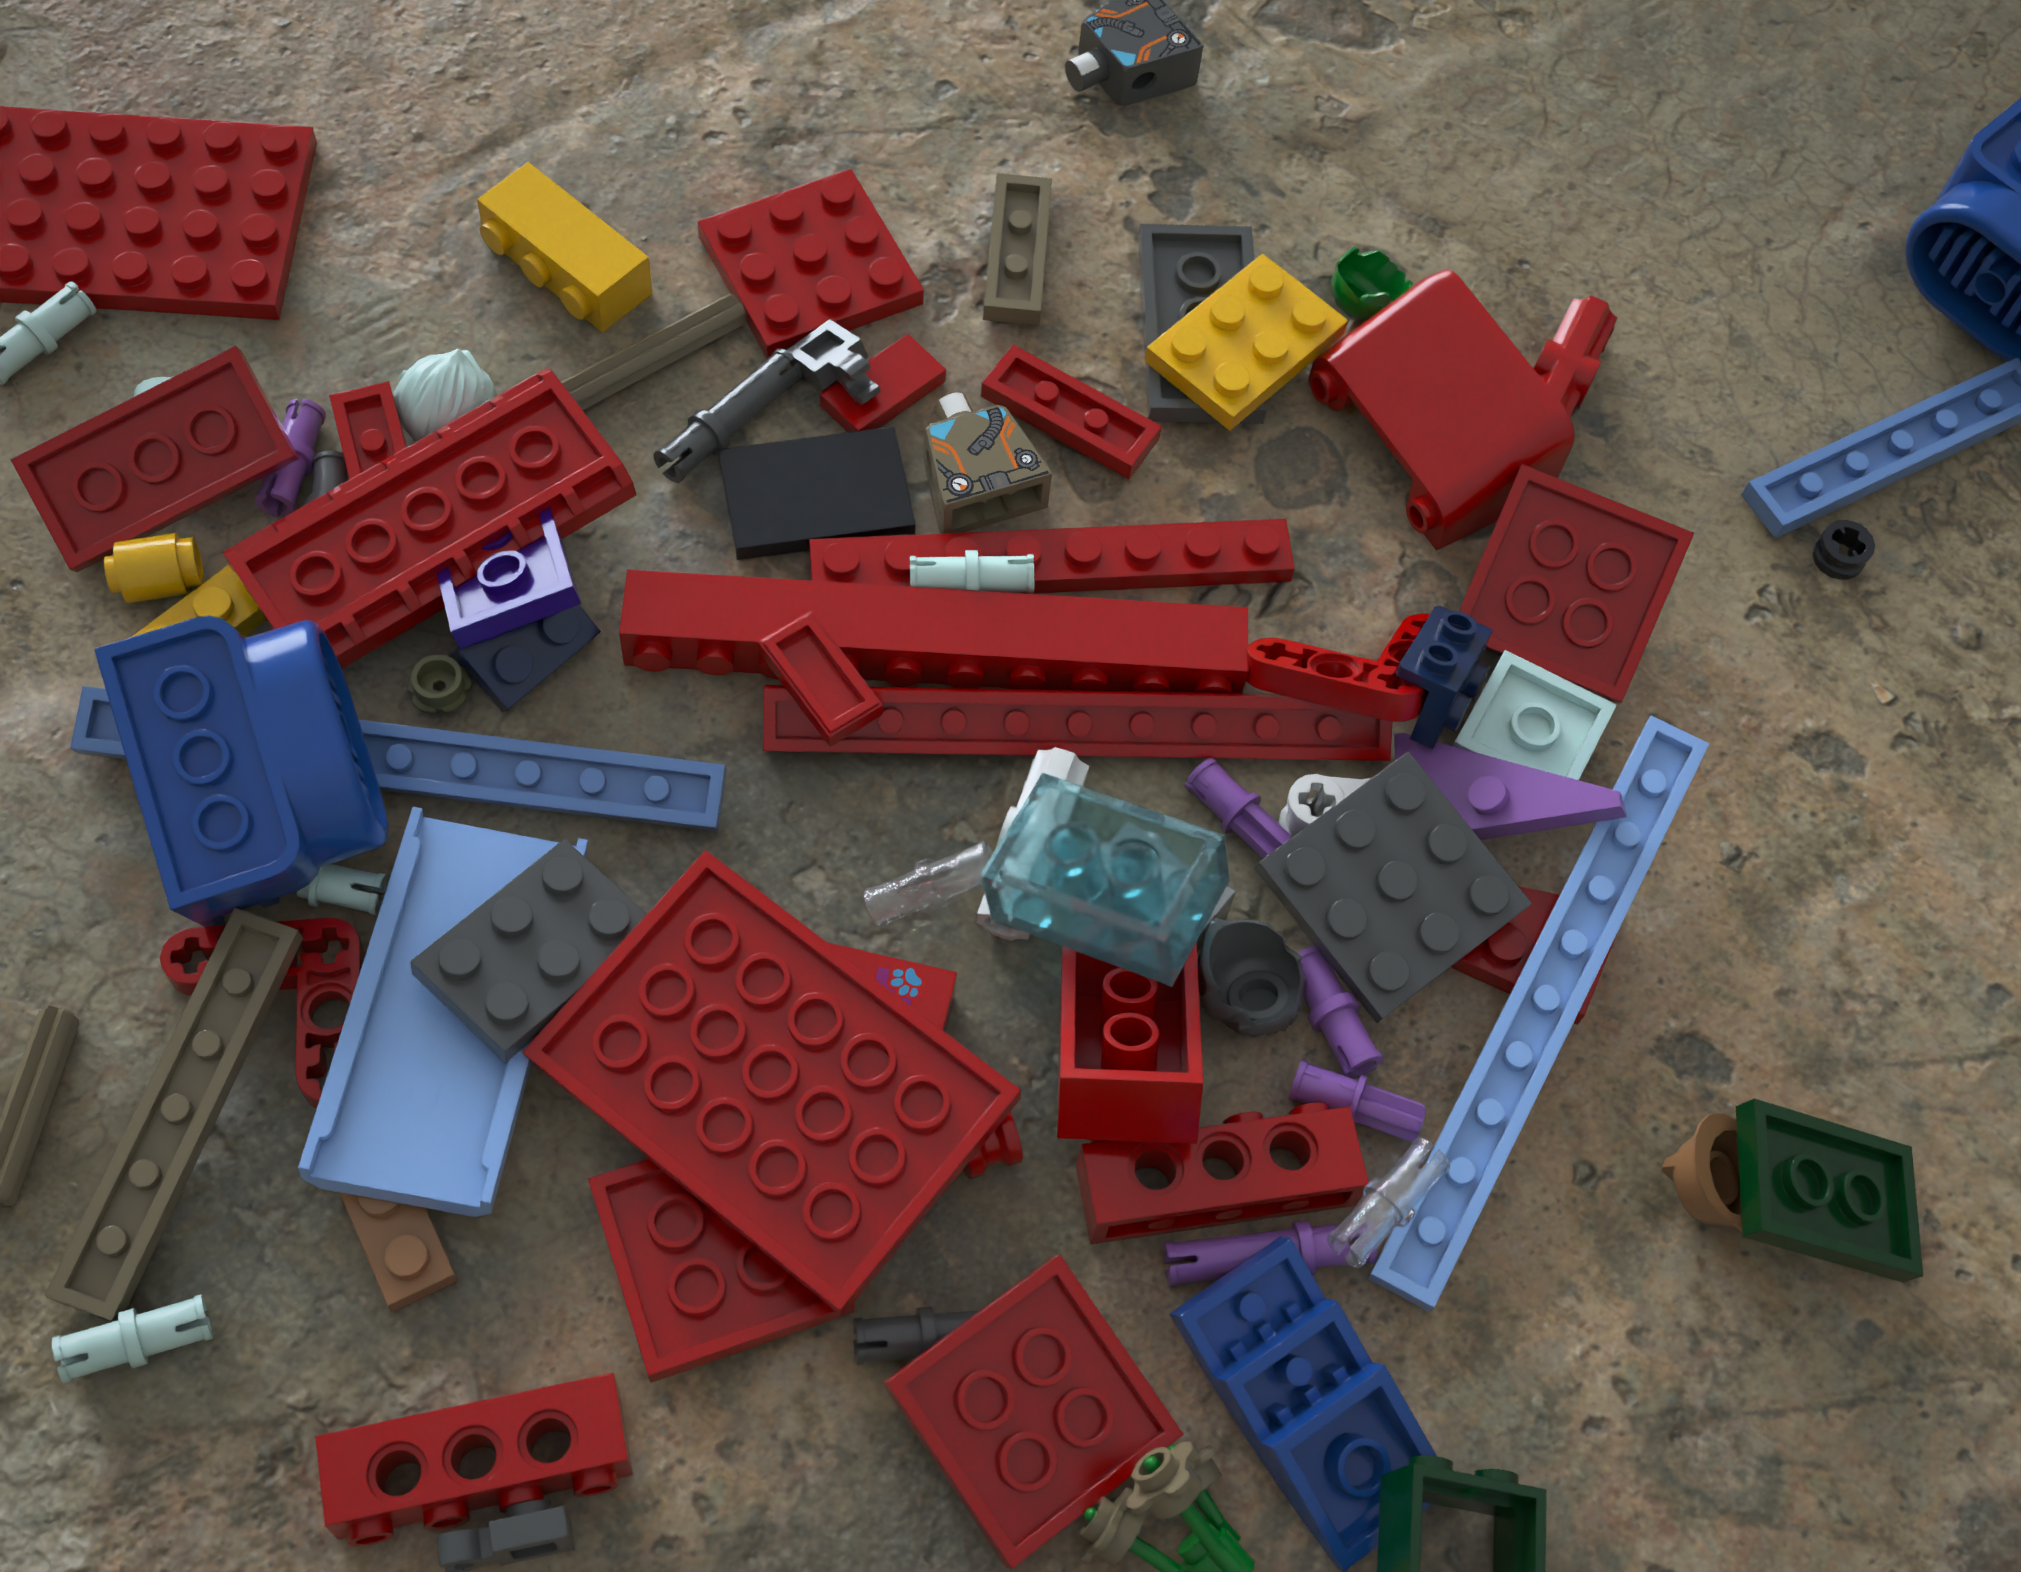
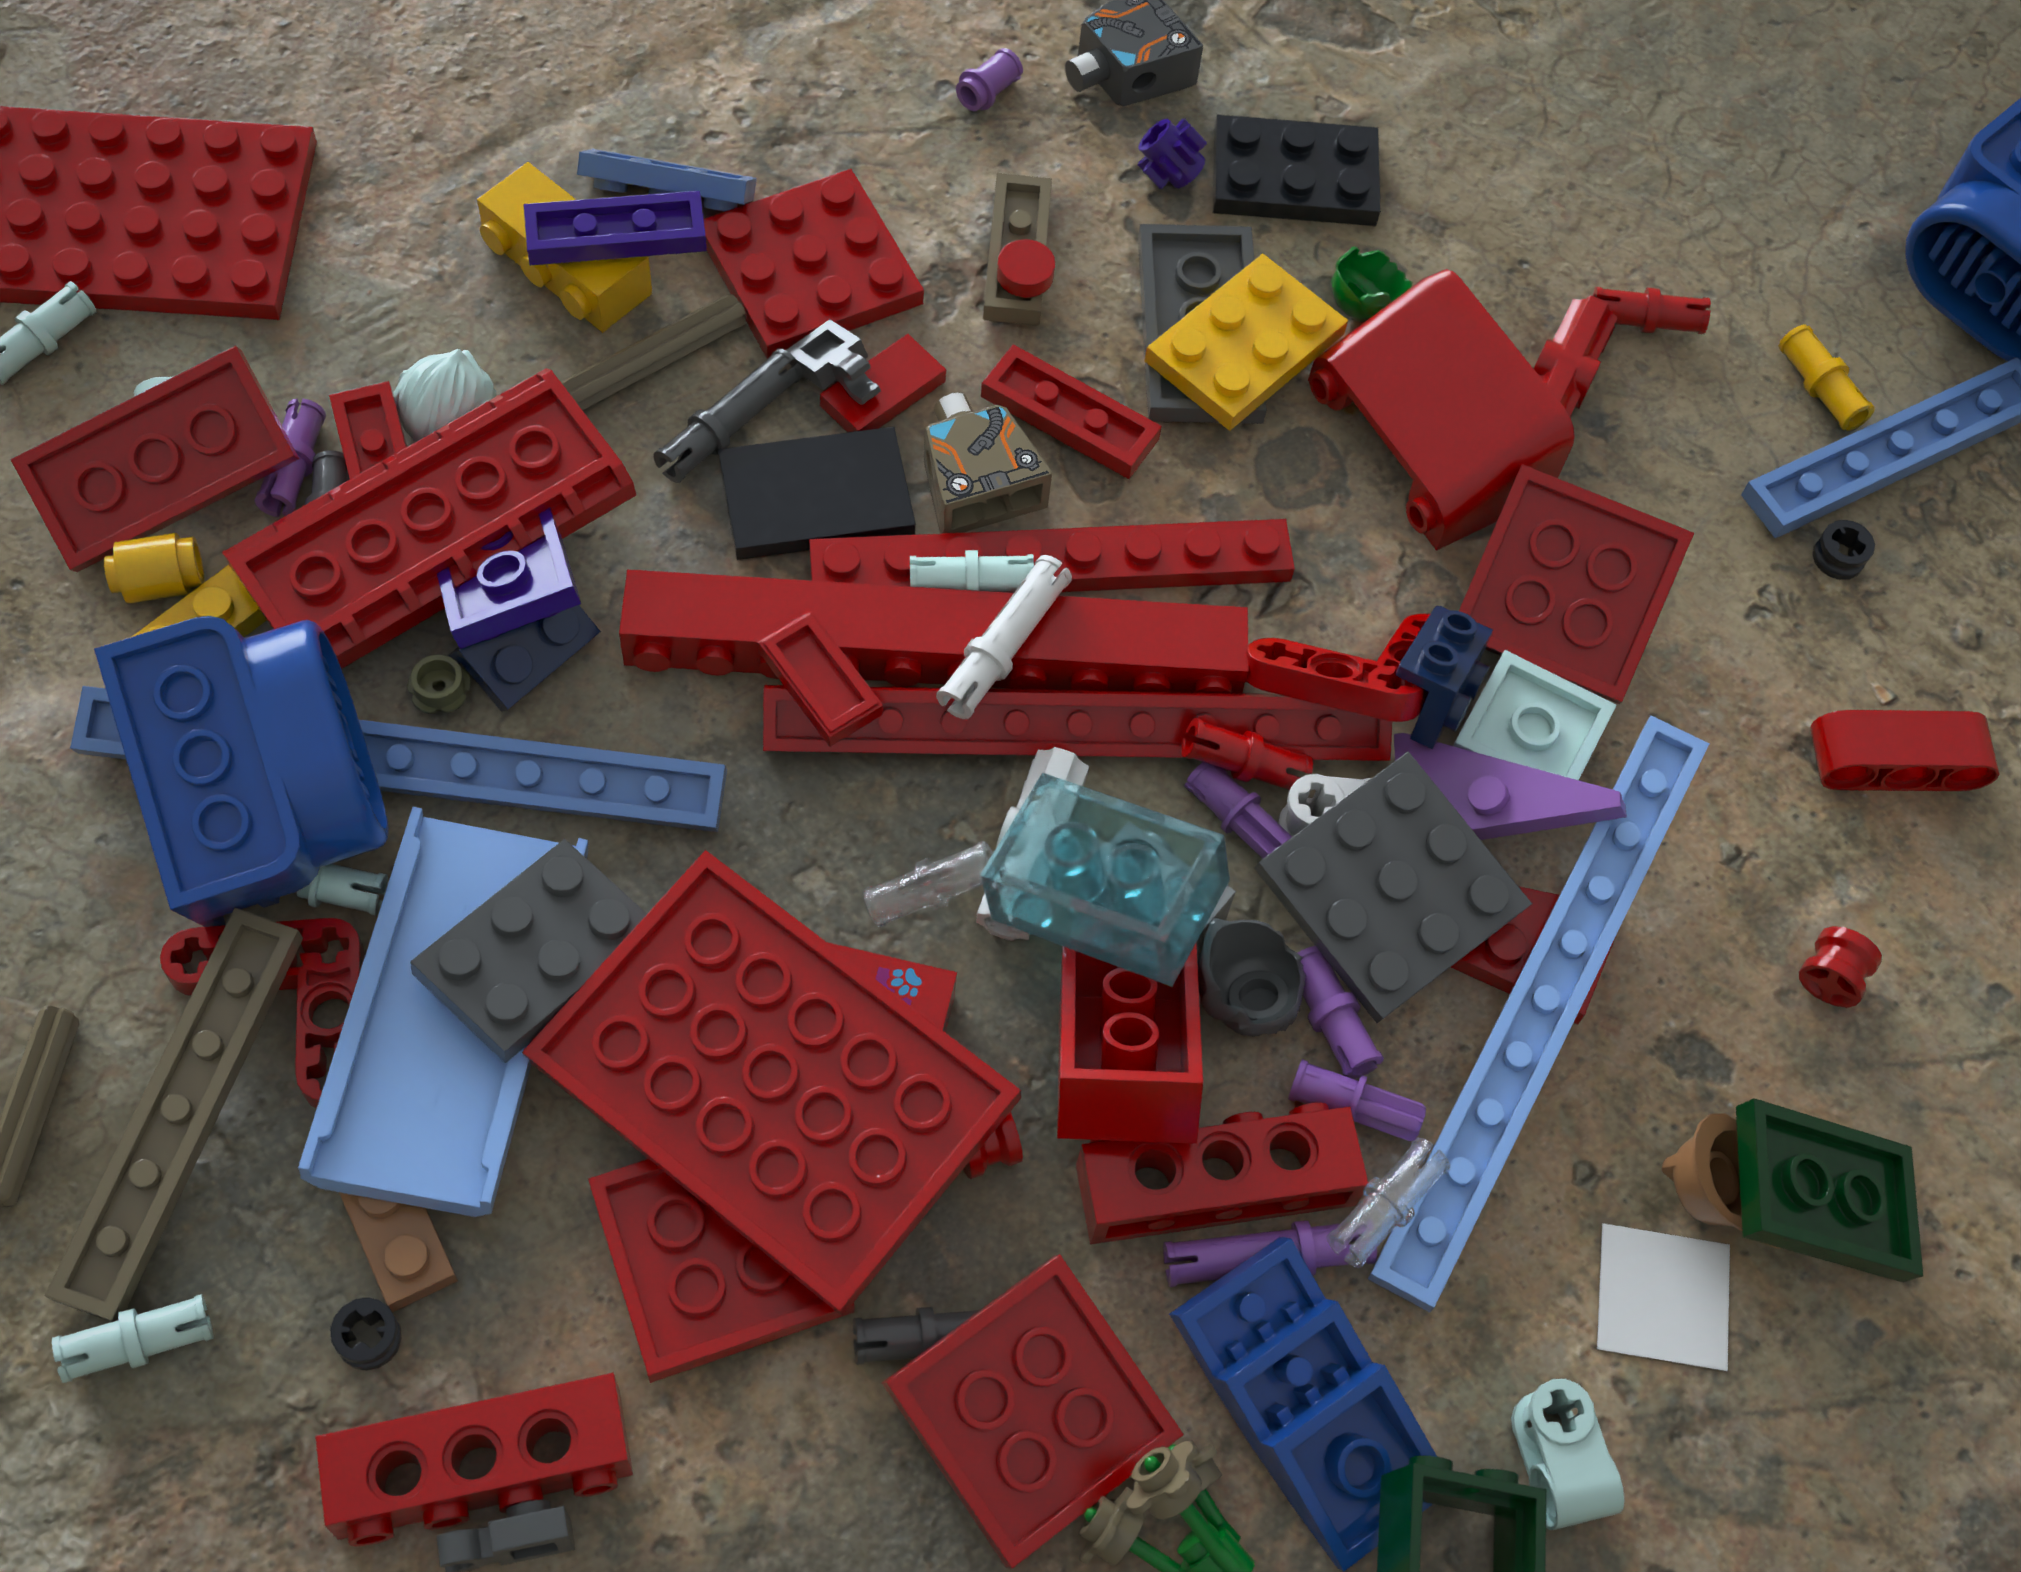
none -> black bush [330,1297,402,1371]
none -> dark purple plate [523,191,707,265]
none -> medium blue plate [577,149,757,211]
none -> white pin [936,555,1072,719]
none -> medium lavender pin [956,48,1023,111]
none -> red tile [997,239,1055,298]
none -> dark purple gear [1137,118,1207,189]
none -> red pin [1181,718,1314,790]
none -> black plate [1213,114,1381,226]
none -> light aqua piece [1511,1379,1624,1530]
none -> red pin [1593,287,1711,335]
none -> white sticker [1597,1223,1730,1371]
none -> yellow pin [1779,324,1875,431]
none -> red wheel [1799,926,1882,1008]
none -> red beam [1810,710,2000,791]

